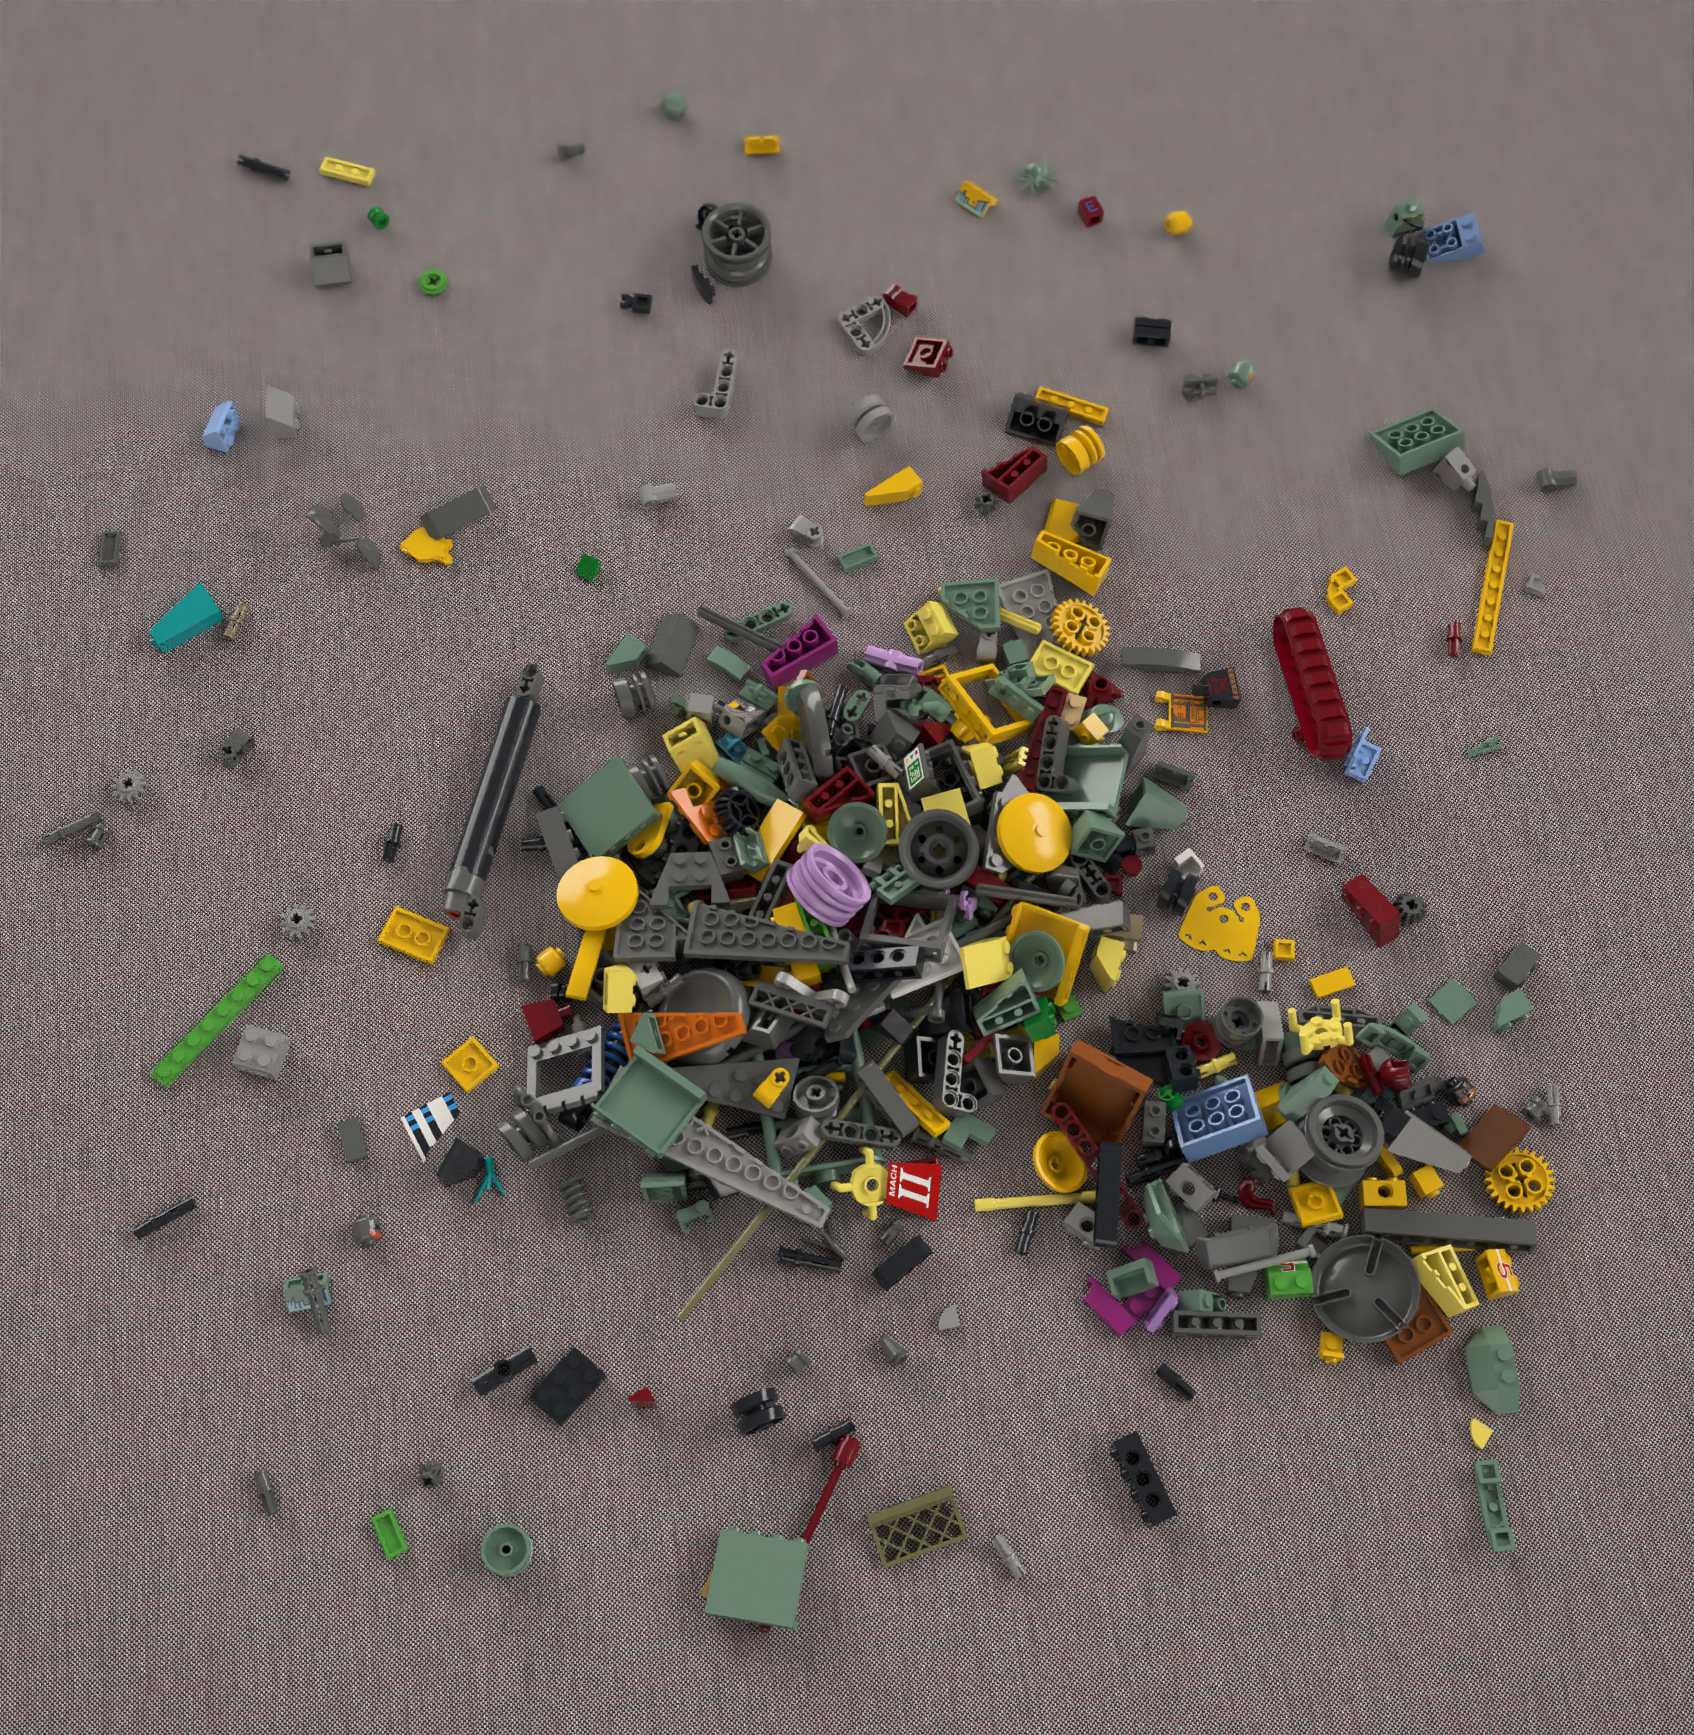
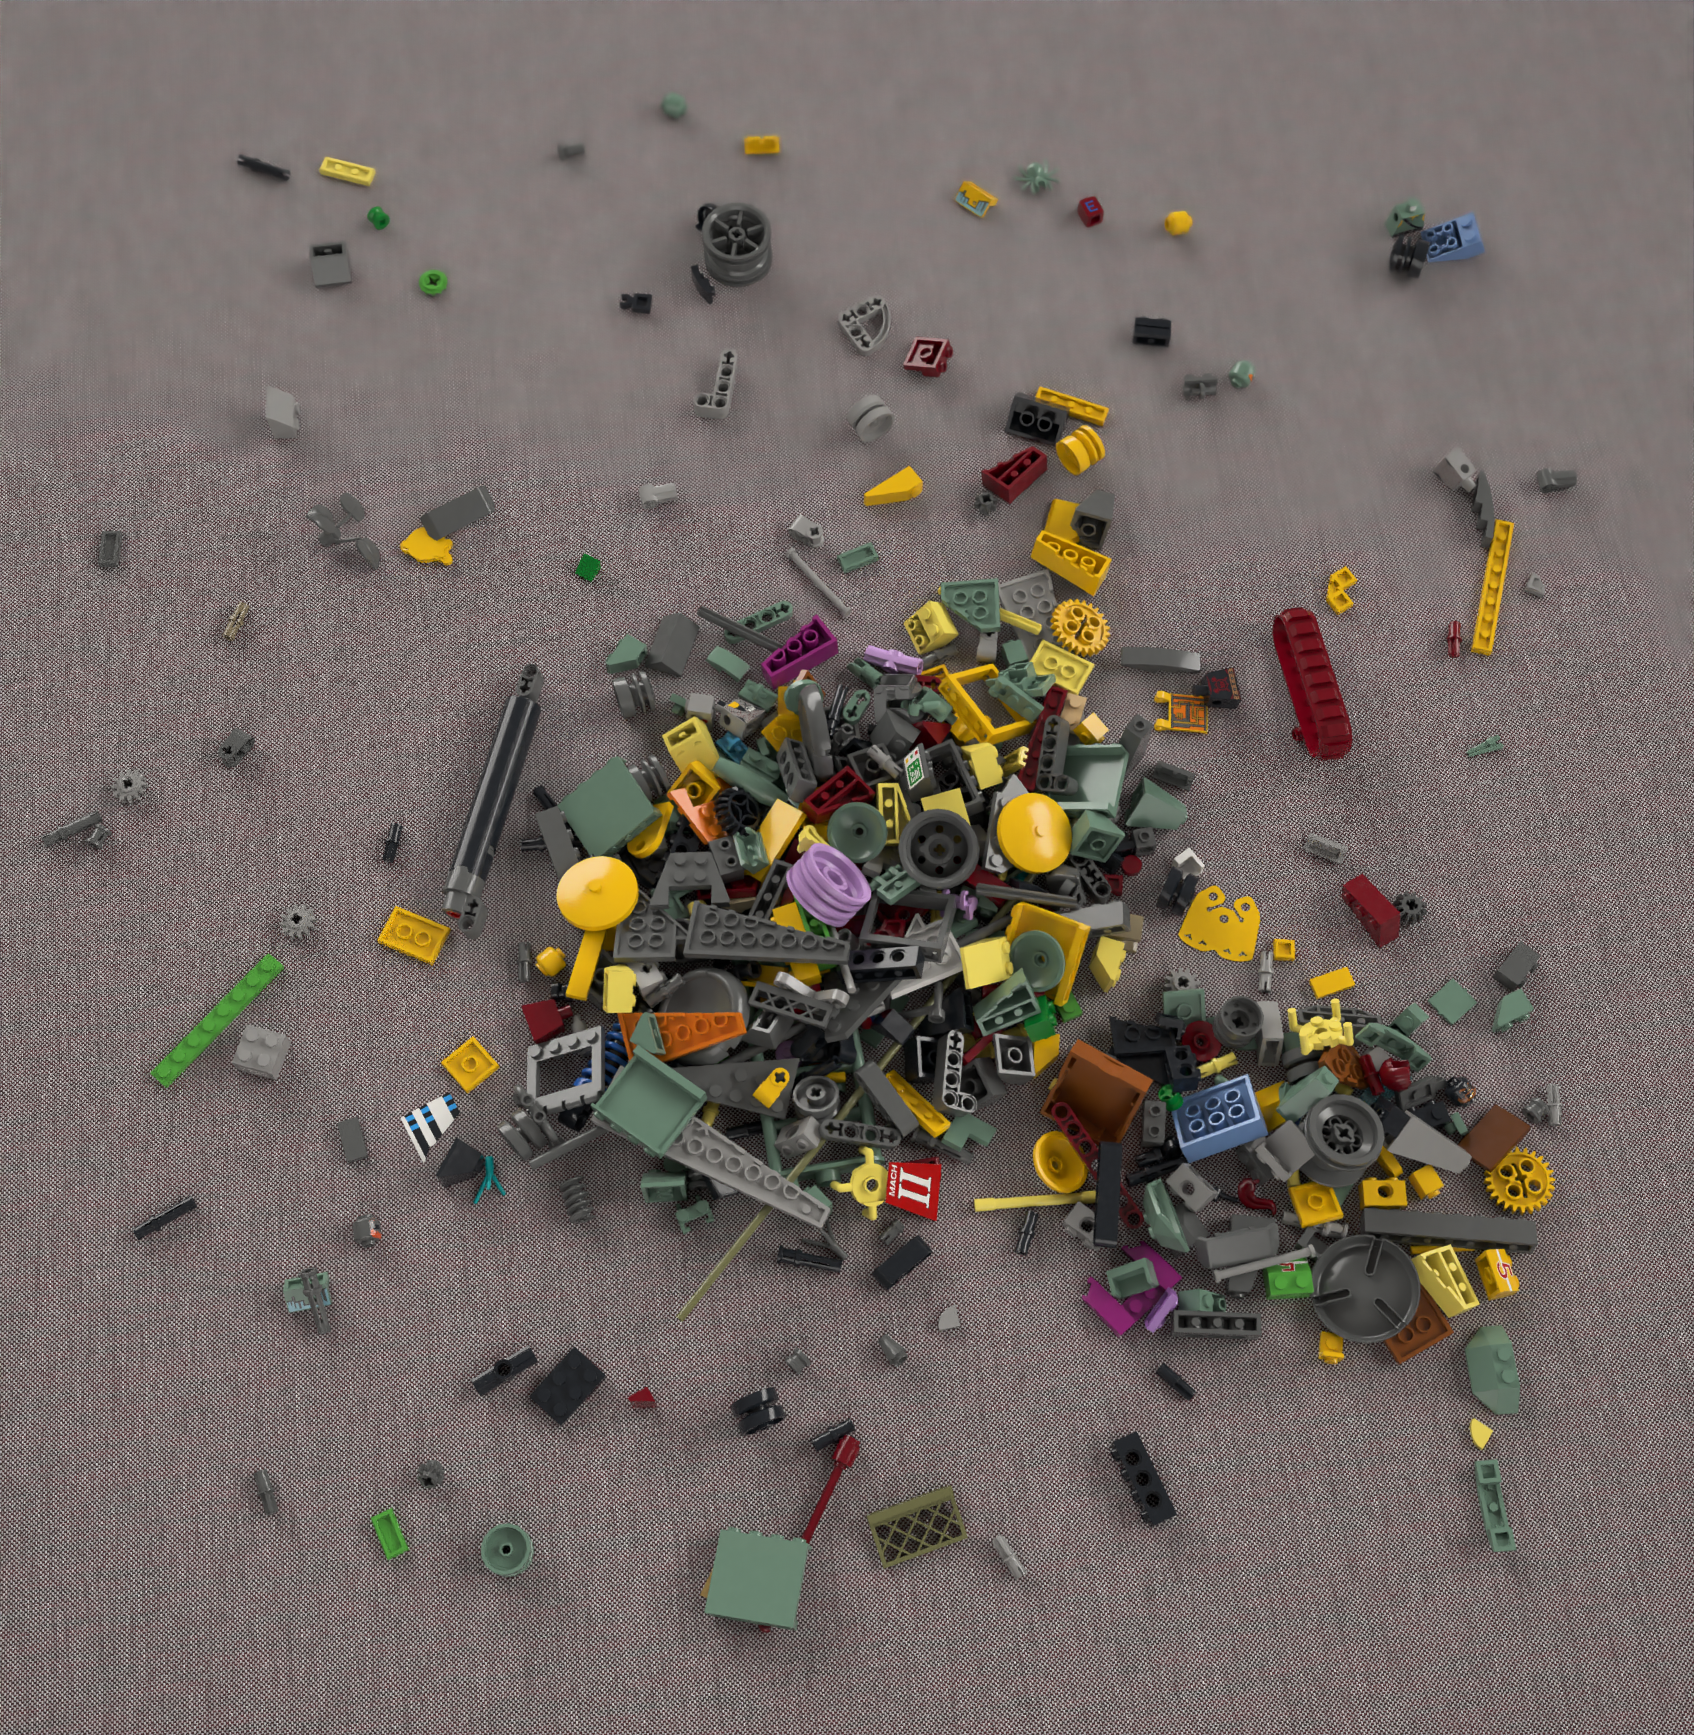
teal slope [149,582,225,654] -> none
light blue slope [202,401,241,452] -> none
dark red leg [882,284,918,318] -> none
sand green piece [1081,704,1124,735] -> none
dark red rock [1083,670,1124,710] -> none
light blue bracket [1344,727,1382,783] -> none
sand green slope [1369,407,1465,476] -> none

